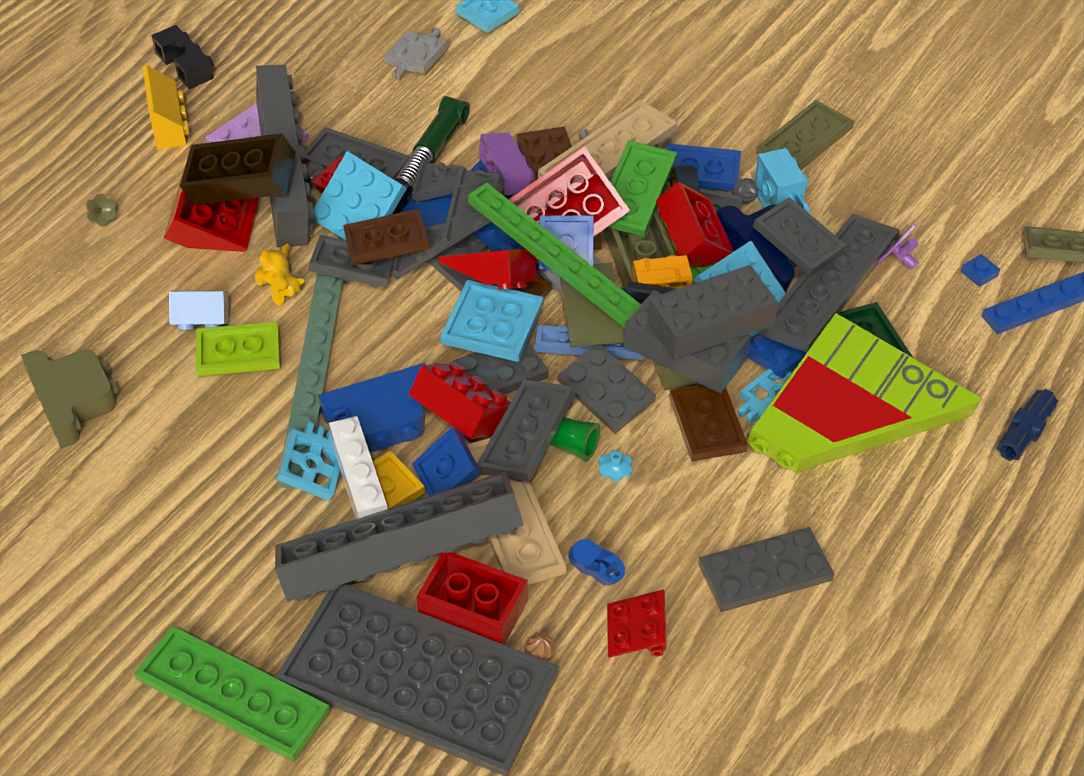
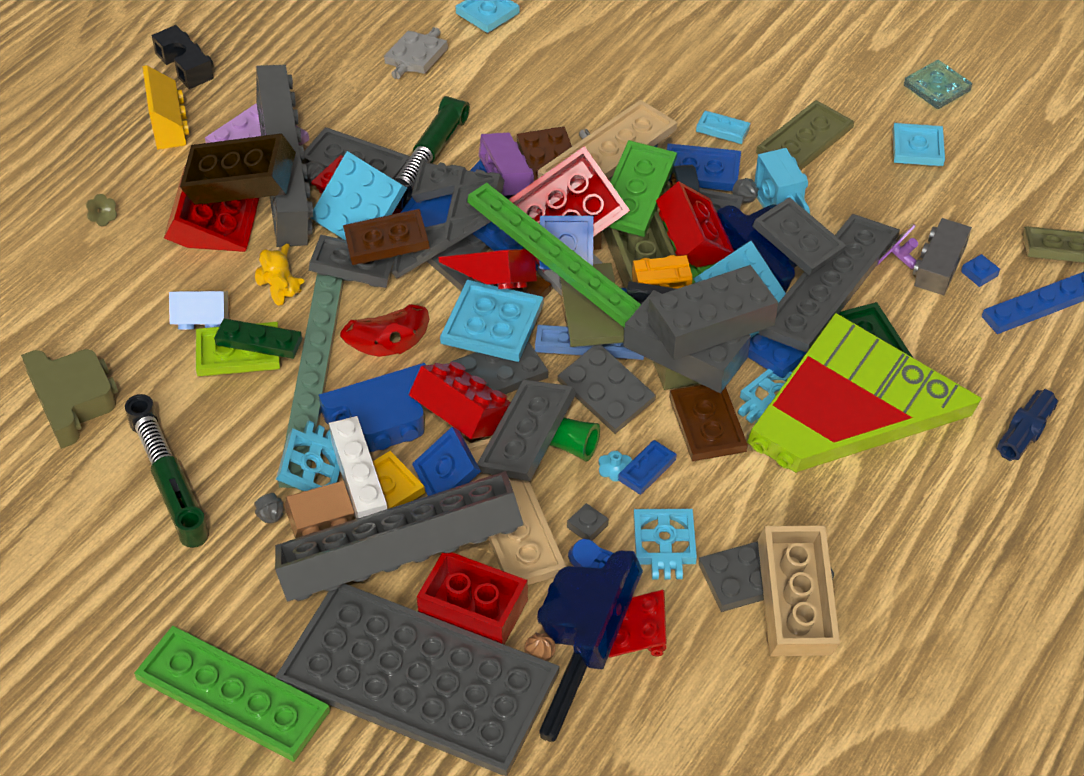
none -> piece [125,394,209,548]
none -> dark green plate [214,318,302,359]
none -> dark grey plate [254,493,283,523]
none -> medium nougat brick [284,481,354,538]
none -> red piece [340,304,430,357]
none -> clear blue brick [537,550,643,669]
none -> black axle [539,607,608,742]
none -> dark grey plate [567,503,609,541]
none -> blue plate [618,440,677,495]
none -> medium azure piece [633,509,697,580]
none -> medium azure plate [696,111,750,144]
none -> tan brick [758,526,840,656]
none -> medium azure plate [892,123,945,166]
none -> clear light blue plate [904,60,973,109]
none -> flat silver brick [912,218,972,296]

